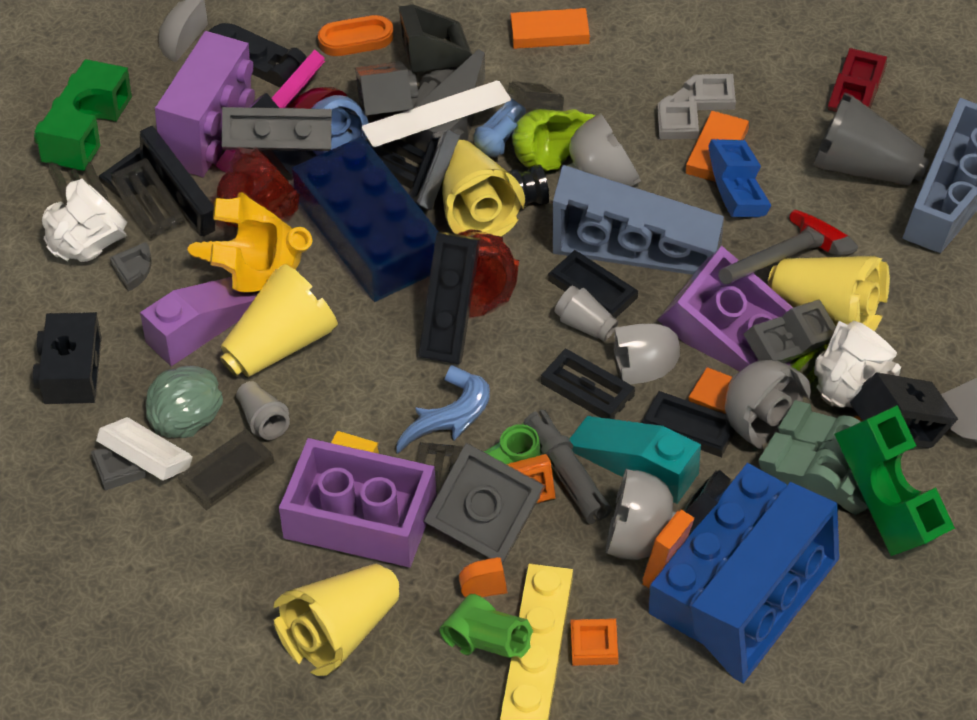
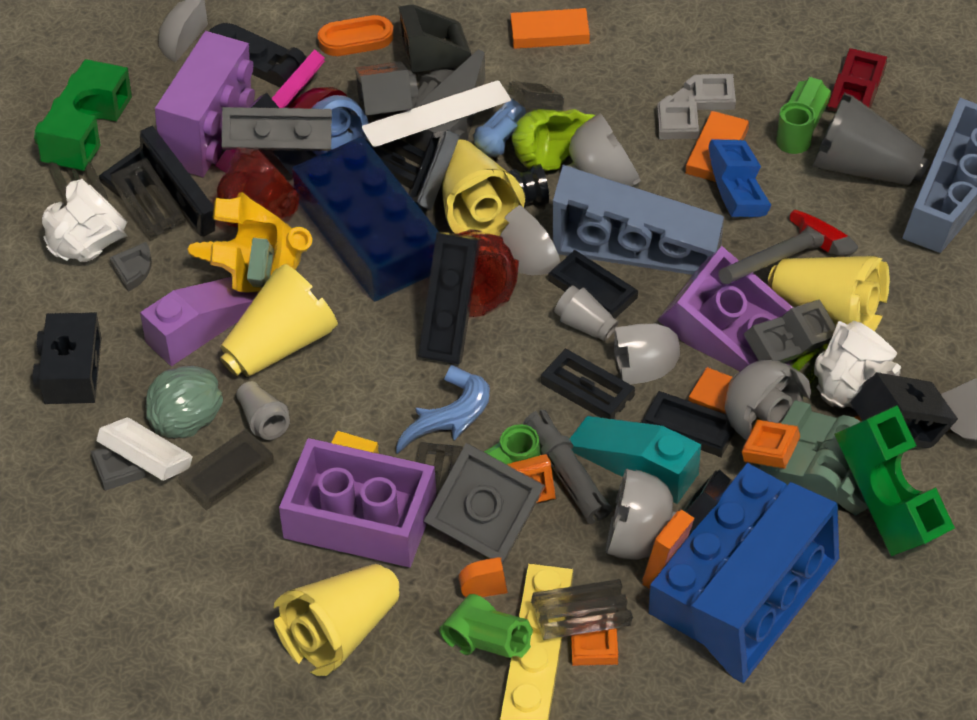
none -> sand green tile [247,238,274,288]
none -> light grey brick [489,205,560,275]
none -> clear smoke tile [531,579,633,640]
none -> orange tile [741,420,800,469]
none -> bright green piece [776,77,831,154]

